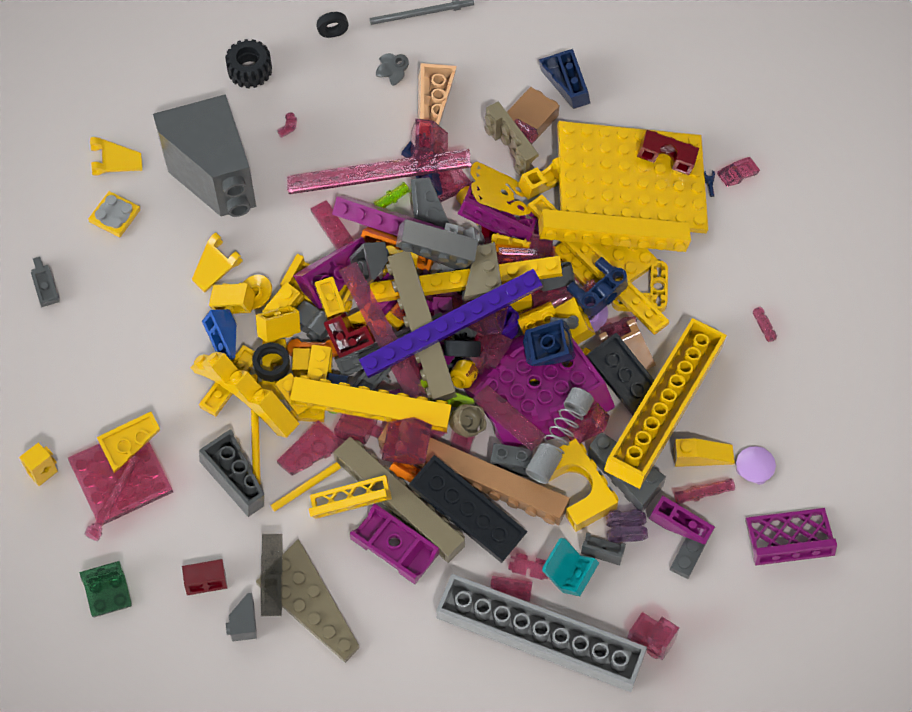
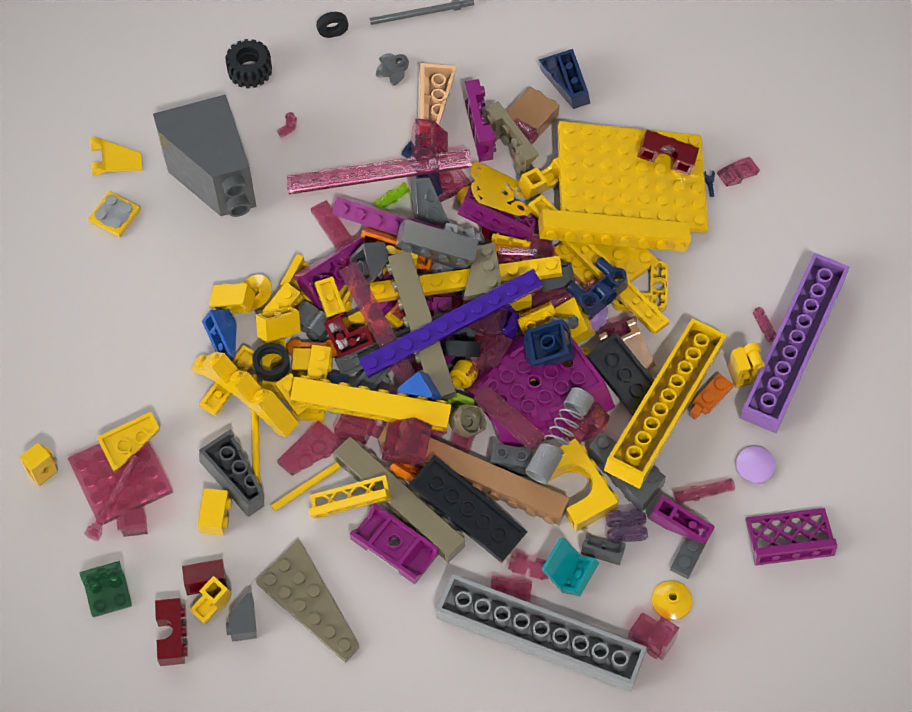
dark grey hinge [31,256,60,308] -> none
yellow flag [192,233,243,293] -> none
clear smoke slope [261,534,283,616] -> none
yellow slope [673,438,735,467] -> none
none -> clear pink brick [116,508,148,537]
none -> dark red arch [155,598,188,666]
none -> yellow brick [190,576,232,625]
none -> yellow brick [197,488,232,535]
none -> blue slope [397,371,441,400]
none -> magenta piece [465,79,497,162]
none -> yellow dish [651,581,693,620]
none -> orange hinge [689,373,734,420]
none -> yellow hinge [728,342,765,388]
none -> medium lavender brick [740,253,850,434]

